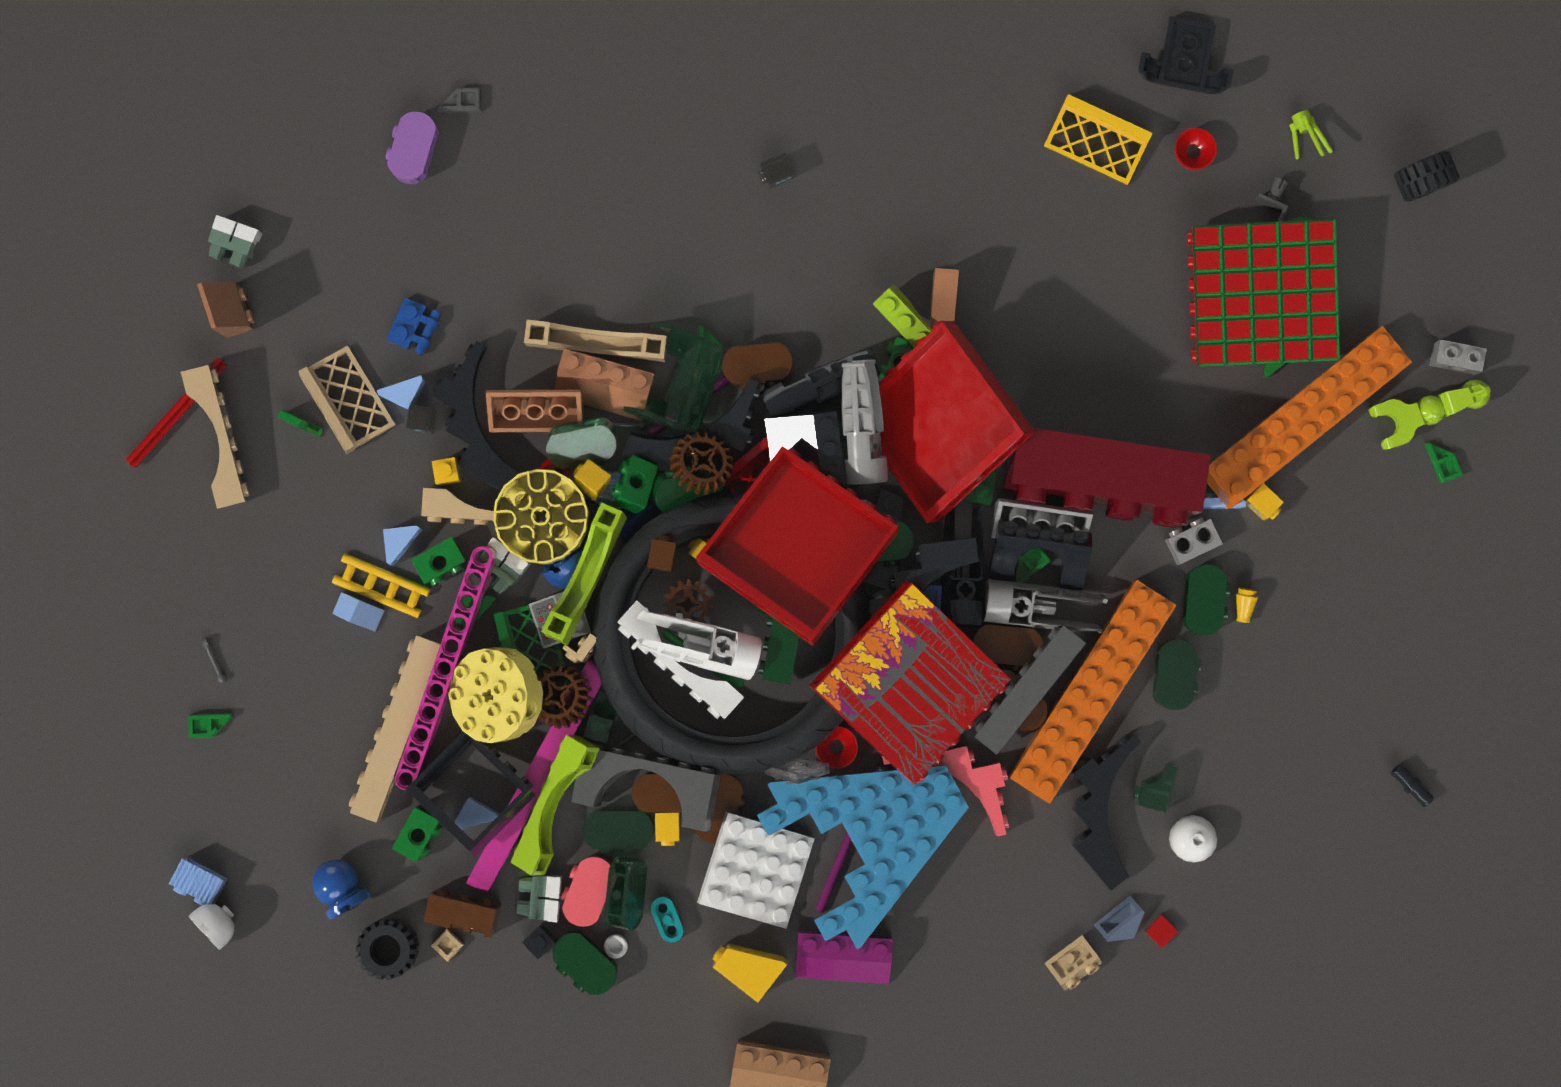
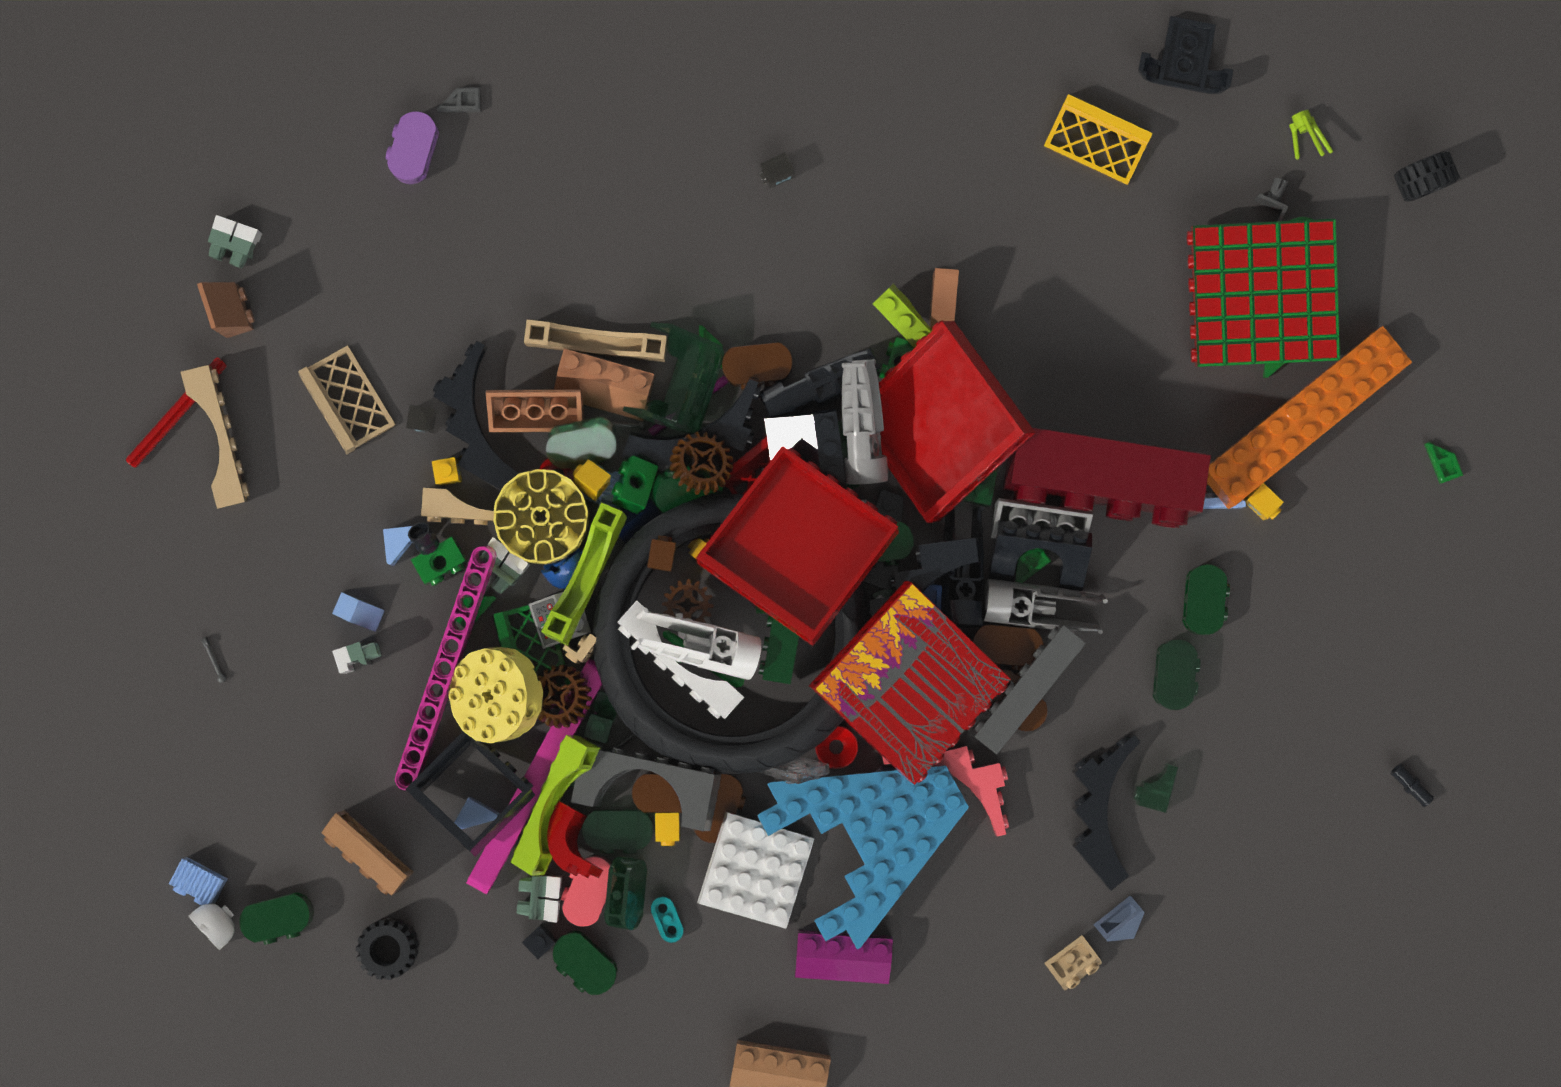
green tile [188,713,233,739] -> none
green tile [277,410,324,438] -> none
blue tile [312,859,371,920] -> none
yellow bar [332,553,431,618] -> none
tan brick [349,636,441,823] -> none
light blue slope [377,375,426,411] -> none
blue plate [386,298,441,356] -> none
green brick [392,806,443,862] -> none
reddish brown wedge [423,889,501,938] -> none
tan tile [431,928,465,962] -> none
white tile [604,934,628,958] -> none
yellow slope [712,943,787,1003] -> none
magenta bar [815,832,853,913] -> none
orange brick [1008,580,1176,804] -> none
red tile [1144,914,1178,948] -> none
light grey brick [1165,517,1223,565] -> none
white cylinder [1169,815,1218,863] -> none
red piece [1174,128,1217,171] -> none
yellow cone [1235,588,1259,623] -> none
lime piece [1368,379,1491,450] -> none
light grey brick [1429,340,1487,375] -> none
none -> dark green brick [239,892,314,945]
none -> medium nougat slope [321,810,414,895]
none -> sand green hips [332,642,382,674]
none -> black wheel [408,522,440,555]
none -> red arch [547,801,603,878]

